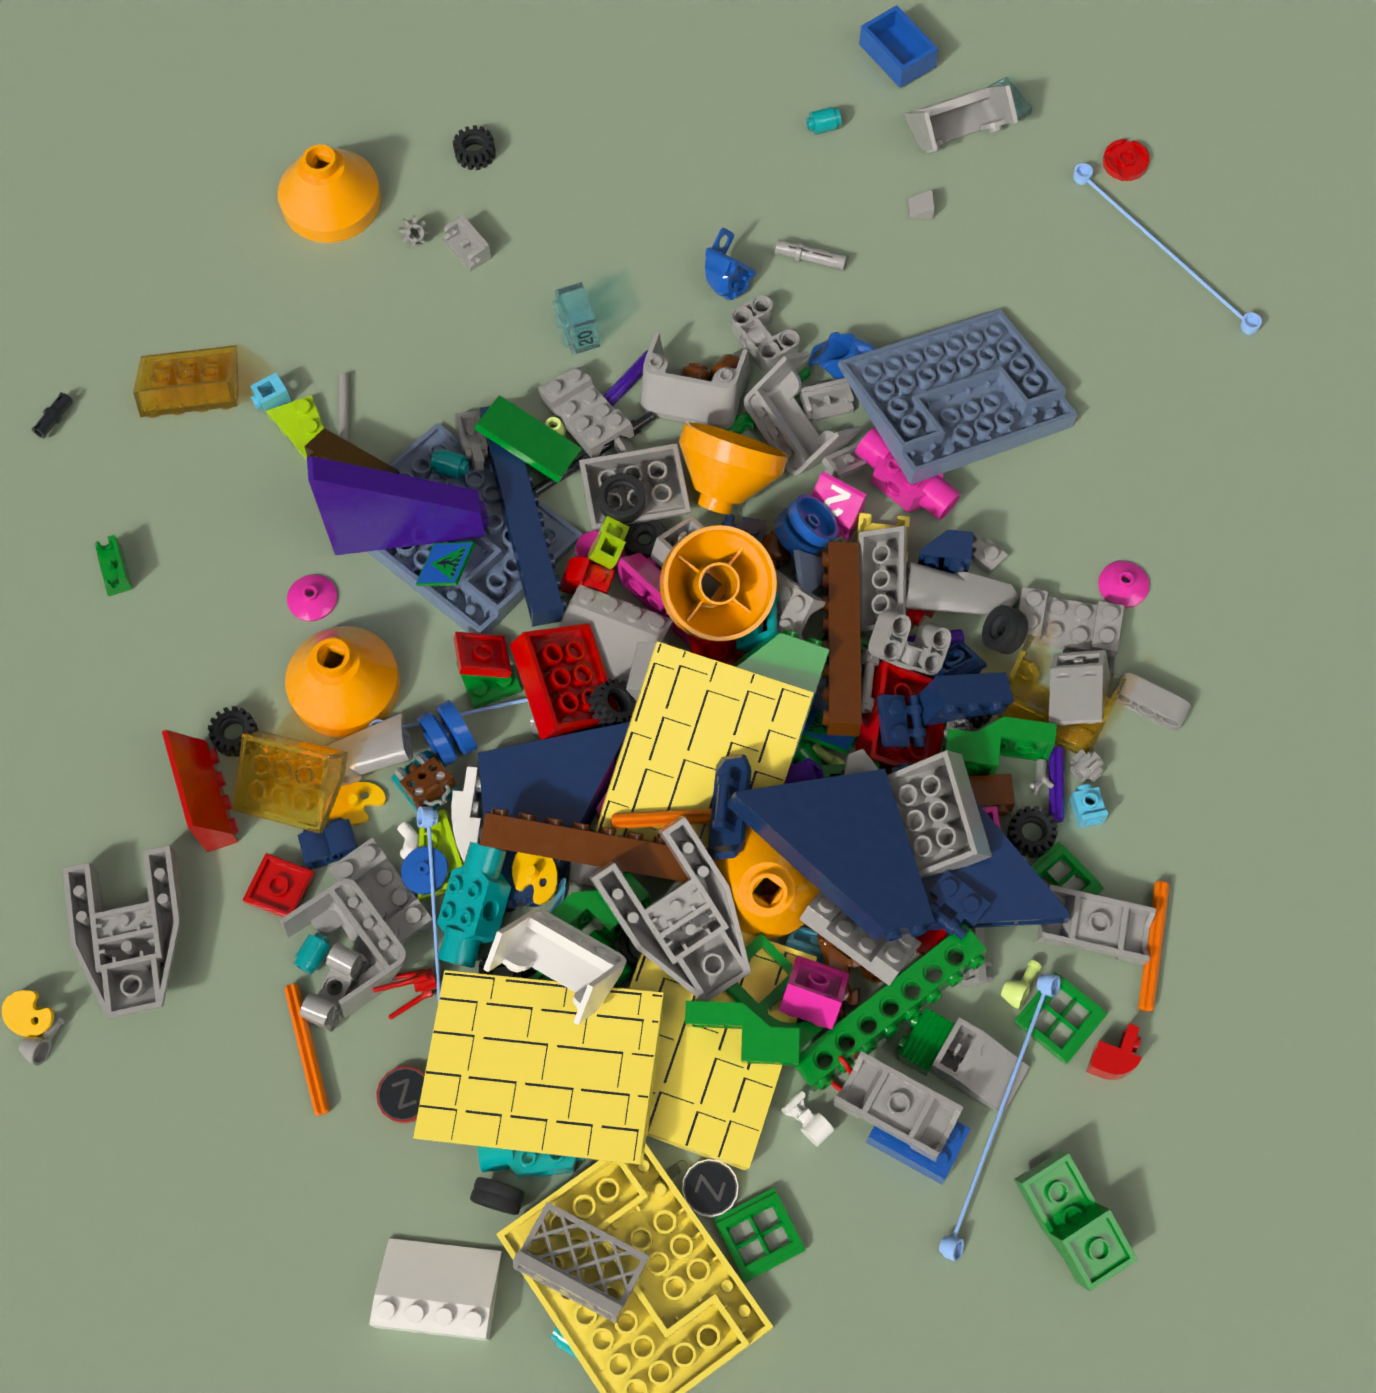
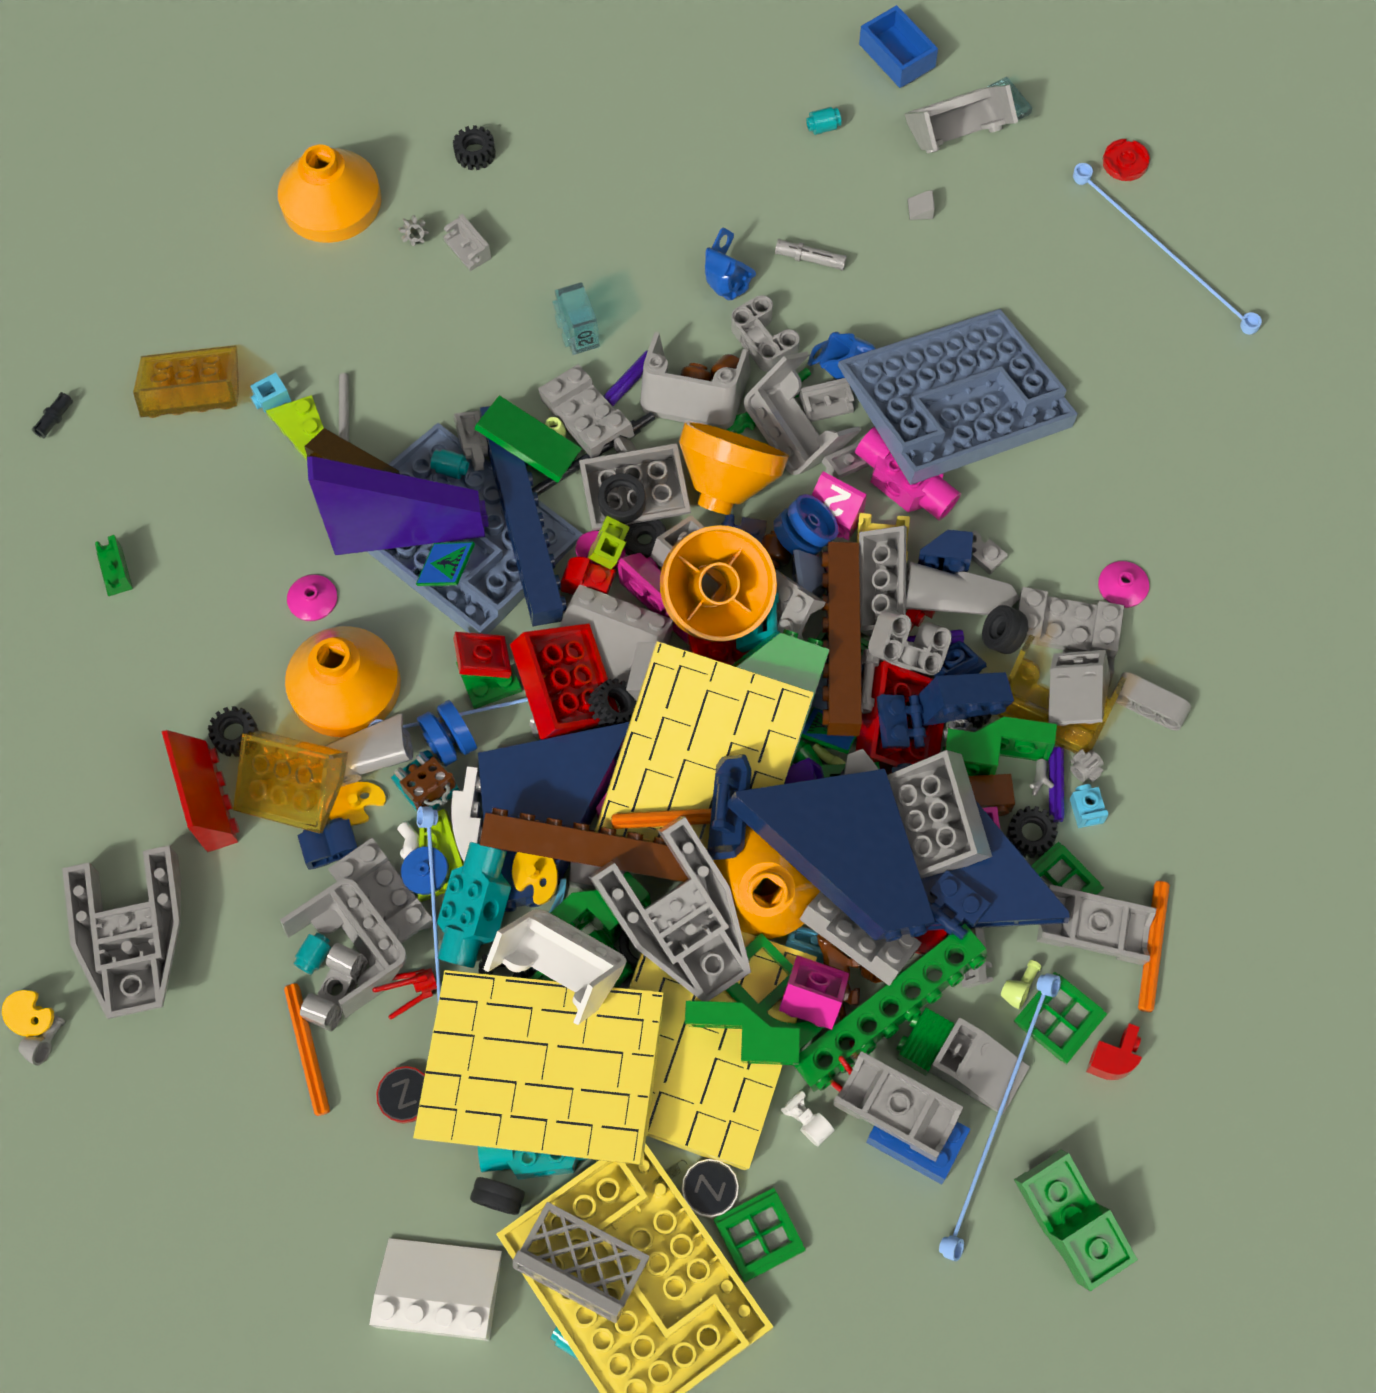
red plate [242,853,315,918] -> none

